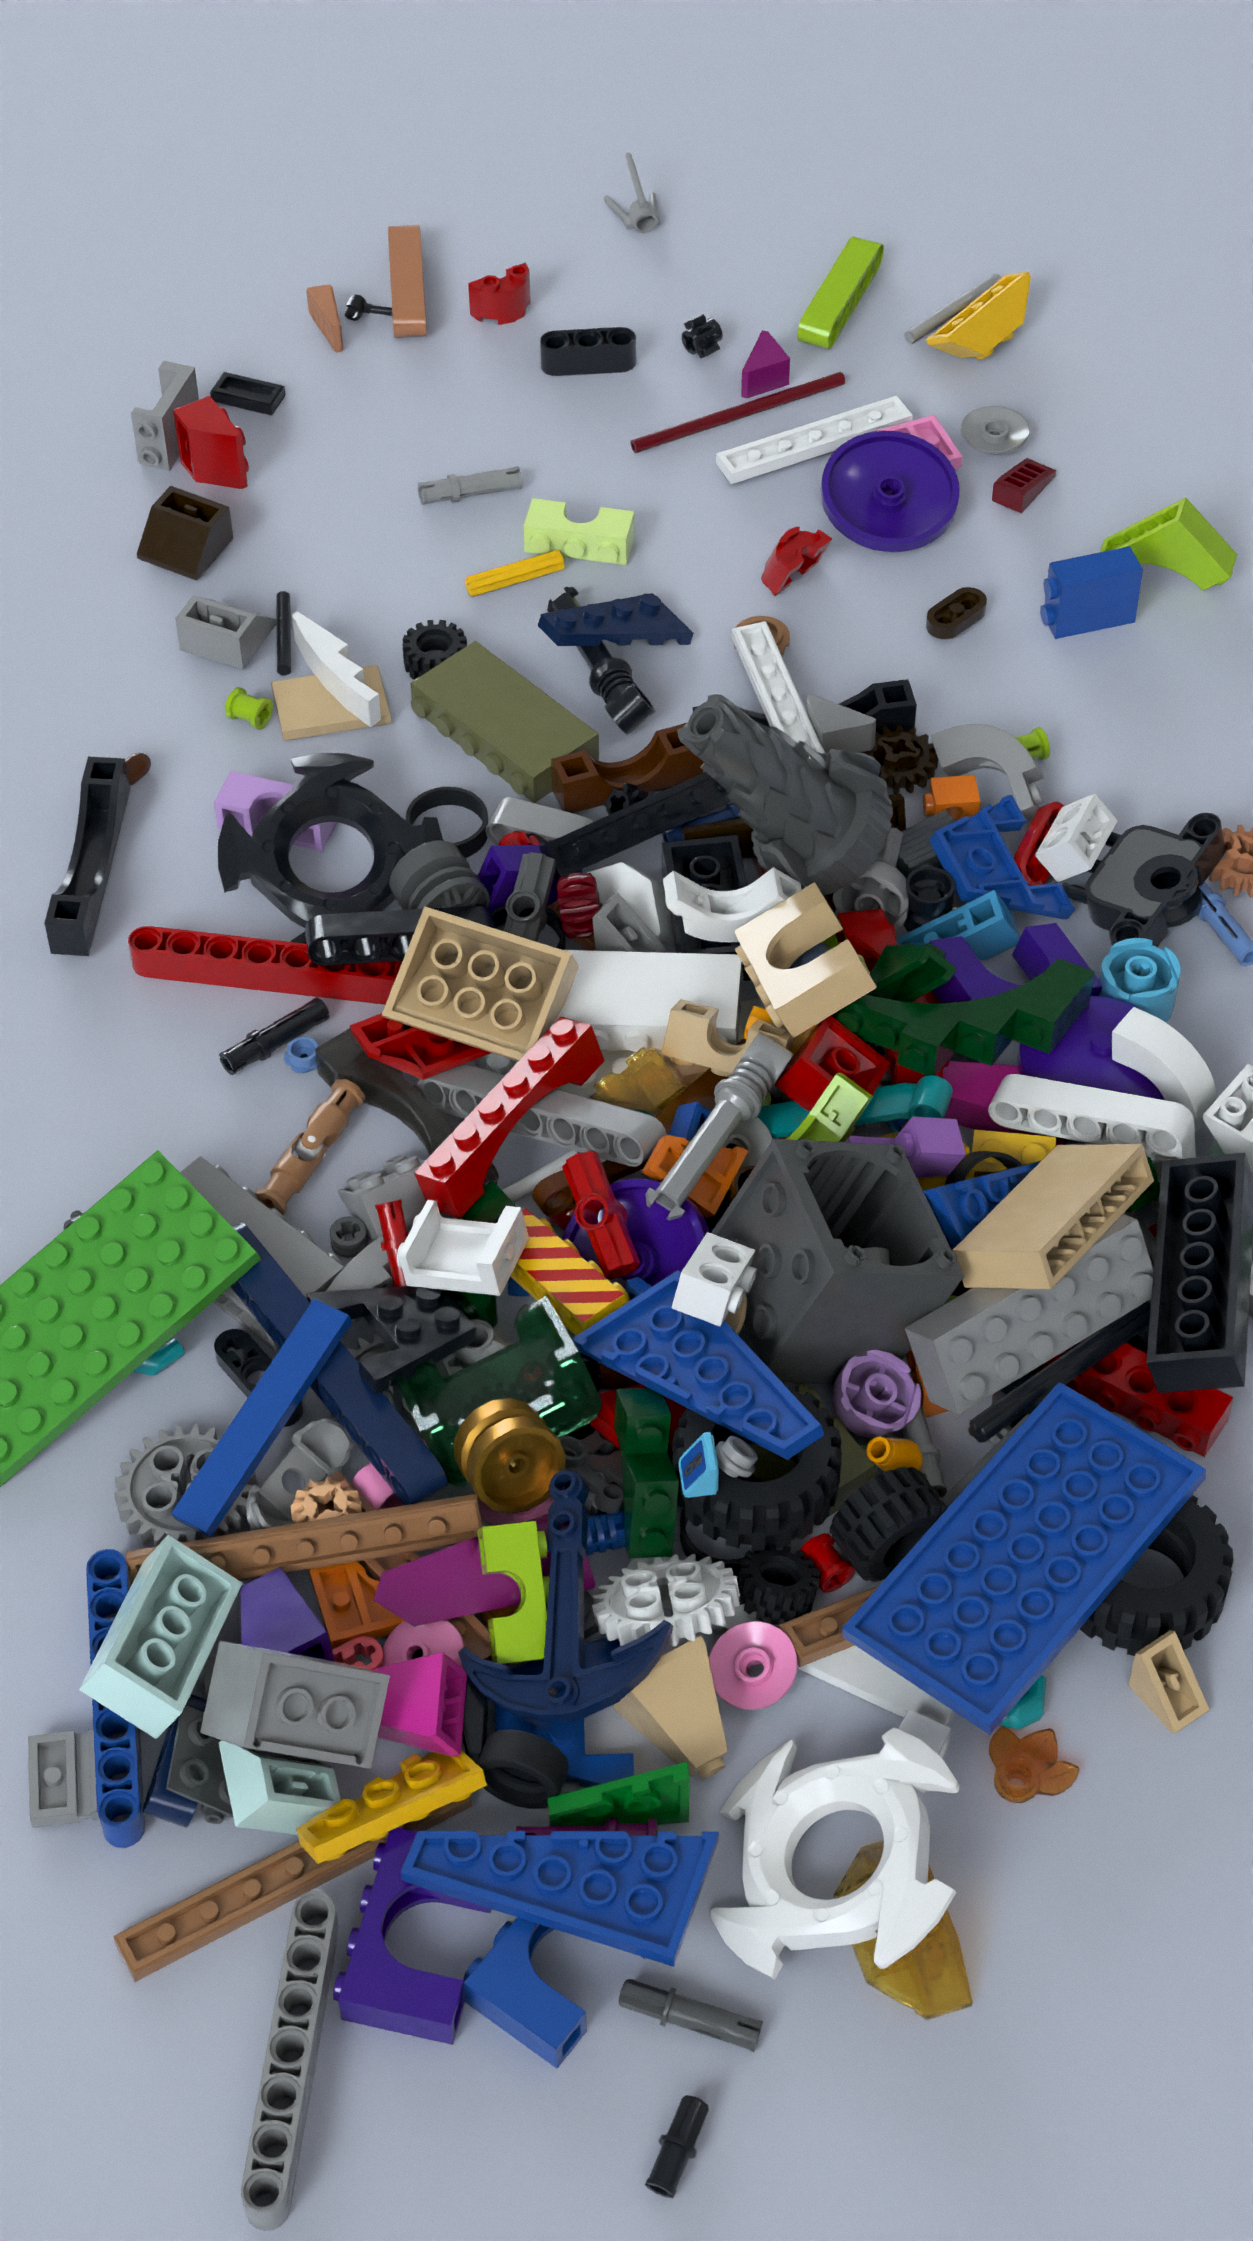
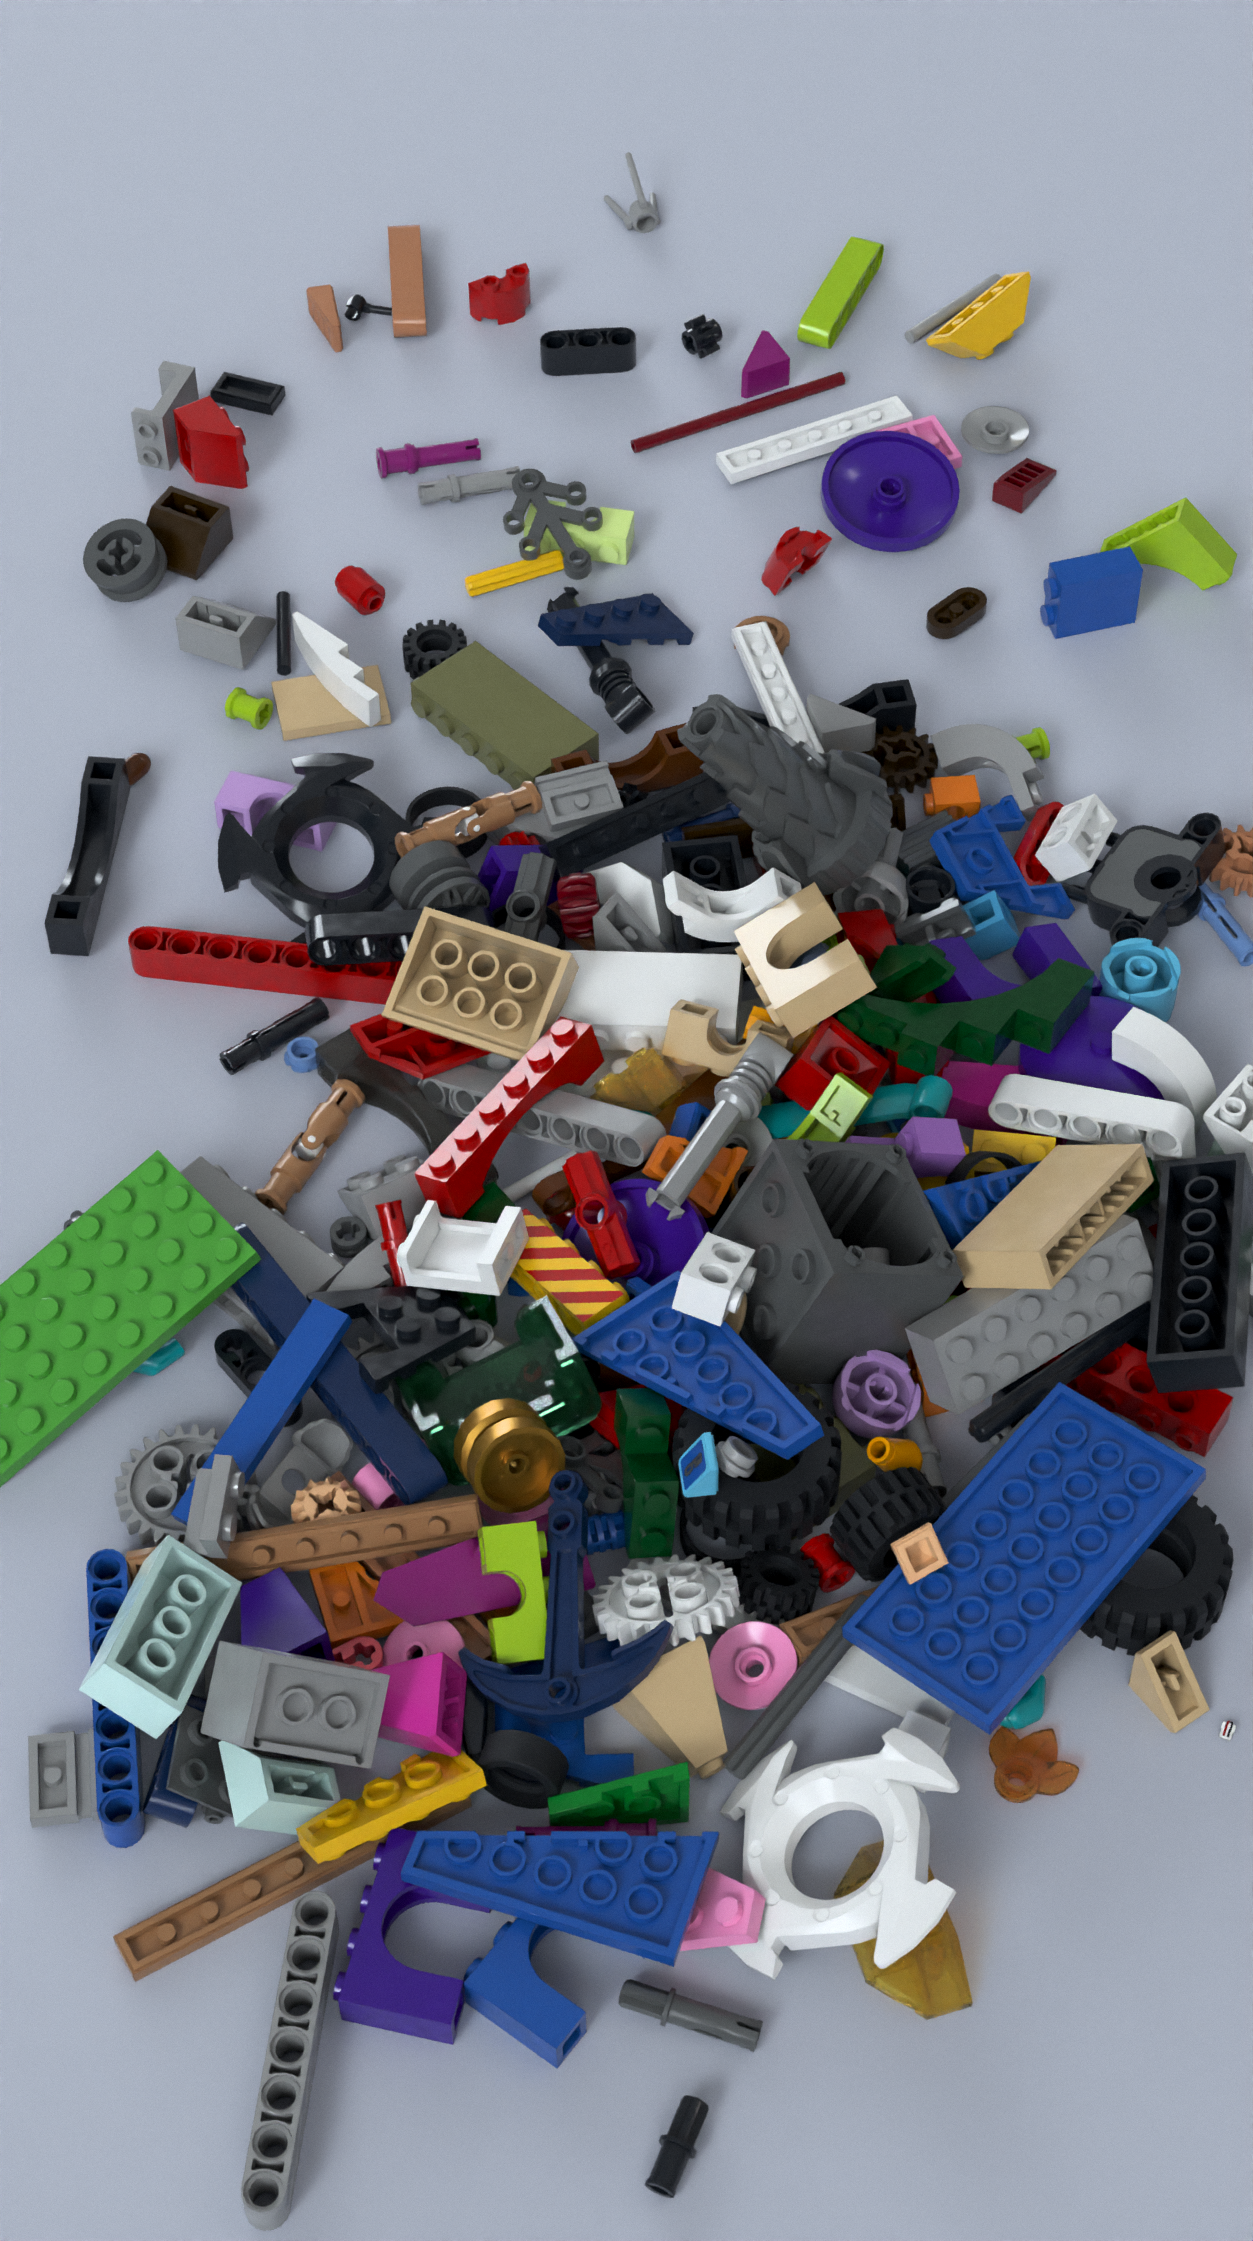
none -> dark grey wheel [83,518,167,602]
none -> light grey bracket [183,1454,245,1559]
none -> red brick [335,565,385,615]
none -> magenta pin [376,438,481,479]
none -> medium nougat piece [395,781,542,858]
none -> dark grey plant [503,469,603,580]
none -> light grey plate [534,760,624,832]
none -> bright pink wing [680,1868,766,1951]
none -> dark grey axle [724,1594,869,1780]
none -> light nougat slope [890,1522,949,1585]
none -> dark grey hips [895,897,976,946]
none -> white piece [1219,1721,1236,1742]

